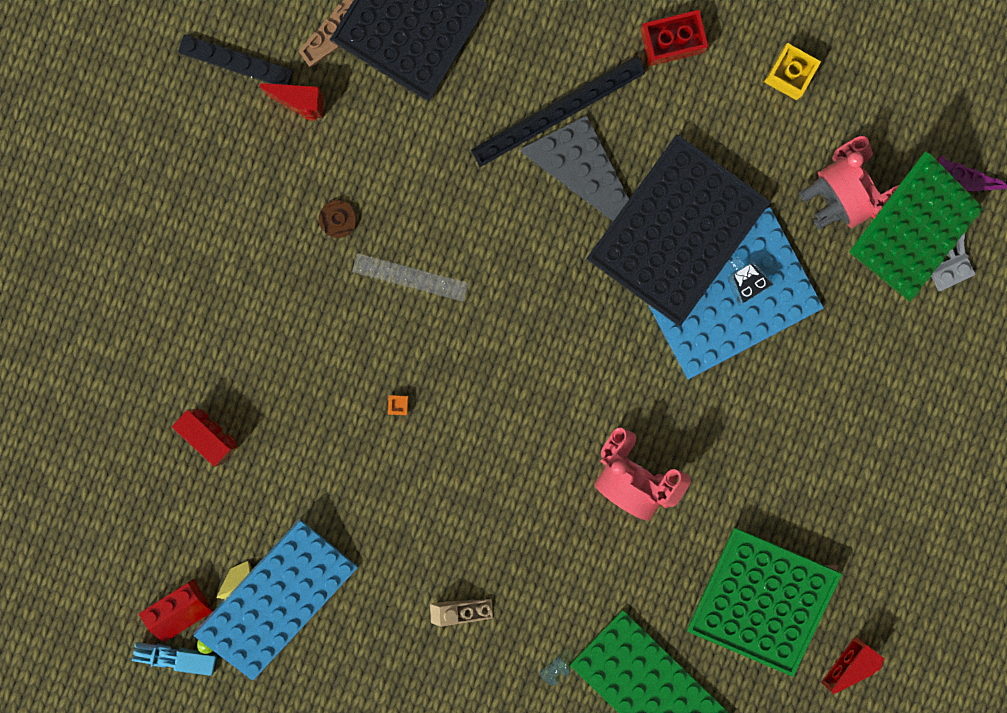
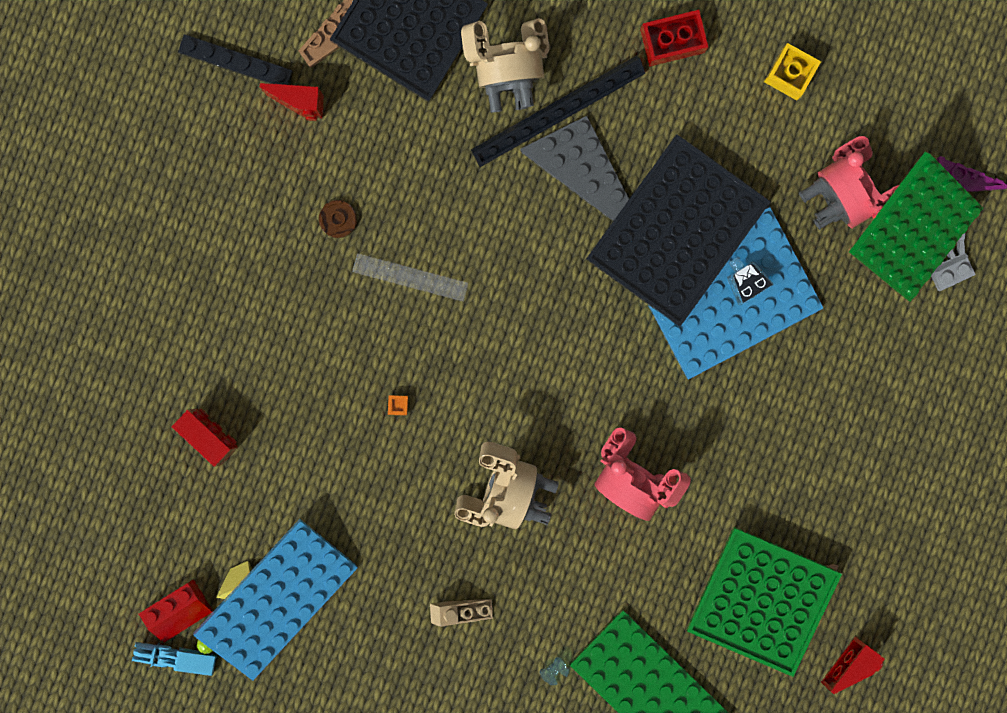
none -> tan piece [454,442,559,530]
none -> tan piece [461,18,549,113]

